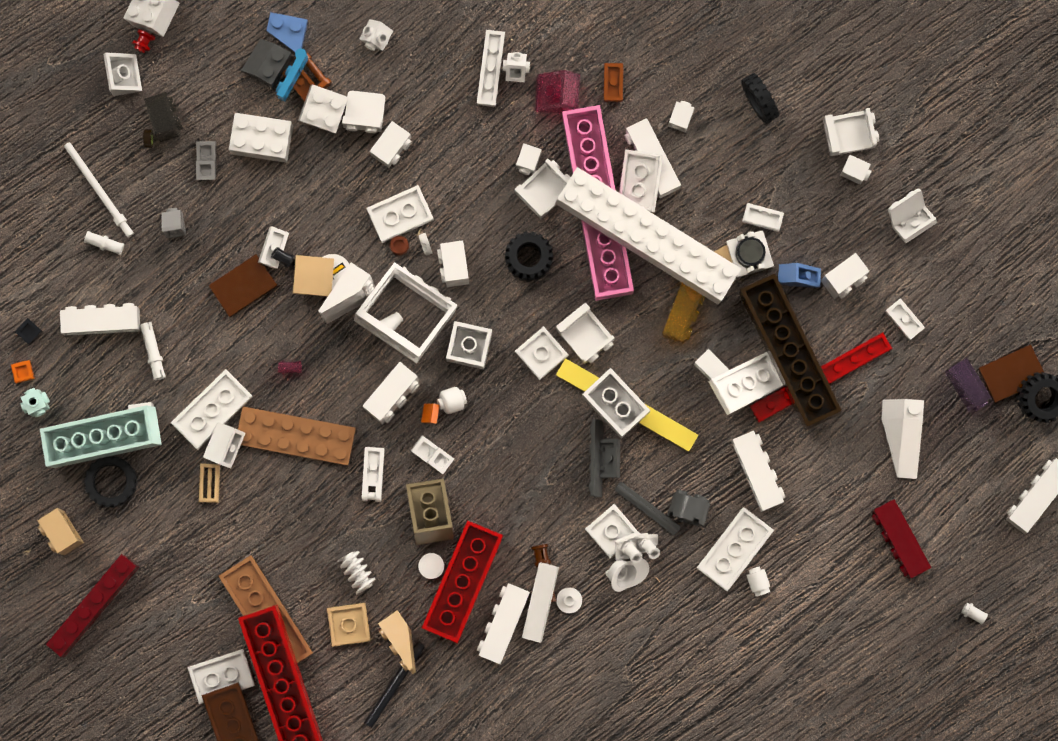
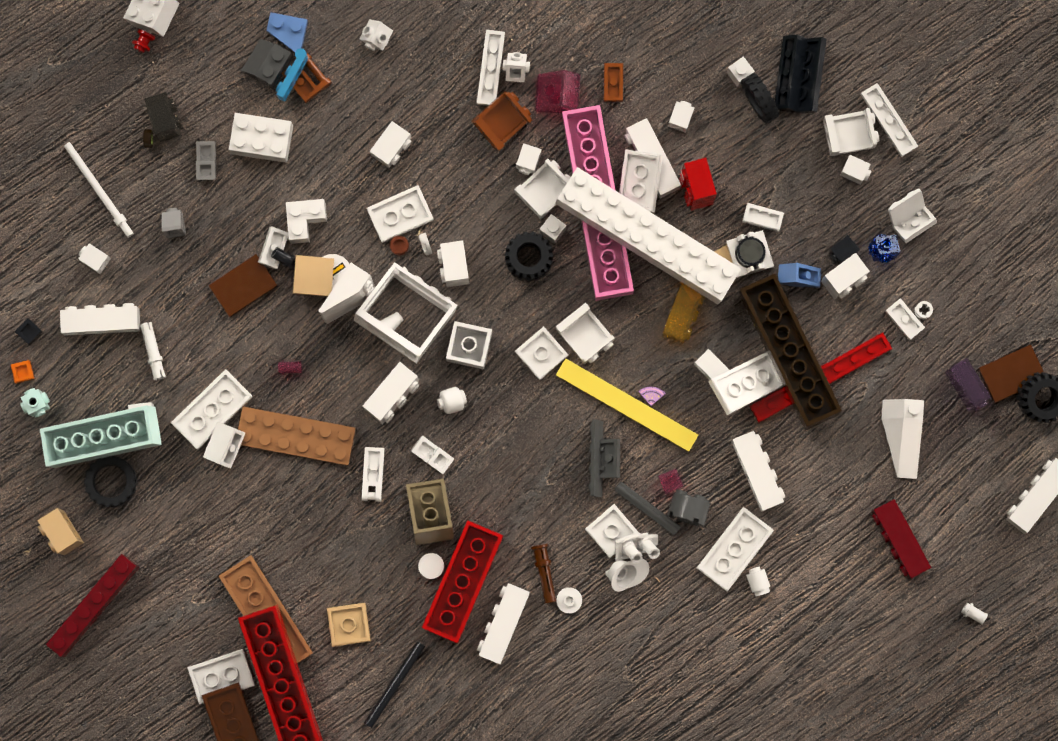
white pin [84,231,124,255] -> none
white slope [103,53,142,96] -> none
tan tile [199,464,220,503] -> none
white brick [298,84,348,133] -> none
white piece [337,551,375,595] -> none
white bracket [342,91,385,133] -> none
tan slope [378,610,416,674] -> none
orange tile [421,403,440,424] -> none
white tile [522,562,559,643] -> none
white brick [582,368,650,439] -> none
none -> white brick [79,244,111,274]
none -> white brick [286,199,327,244]
none -> dark orange panel [471,91,533,151]
none -> white brick [540,214,566,244]
none -> lavender tile [638,387,666,406]
none -> clear pink plate [658,469,683,494]
none -> red brick [679,158,717,211]
none -> white brick [726,56,755,87]
none -> black slope [775,34,827,114]
none -> black brick [829,235,860,265]
none -> white plate [860,83,918,157]
none -> clear blue brick [868,234,900,263]
none -> white bush [914,301,933,320]

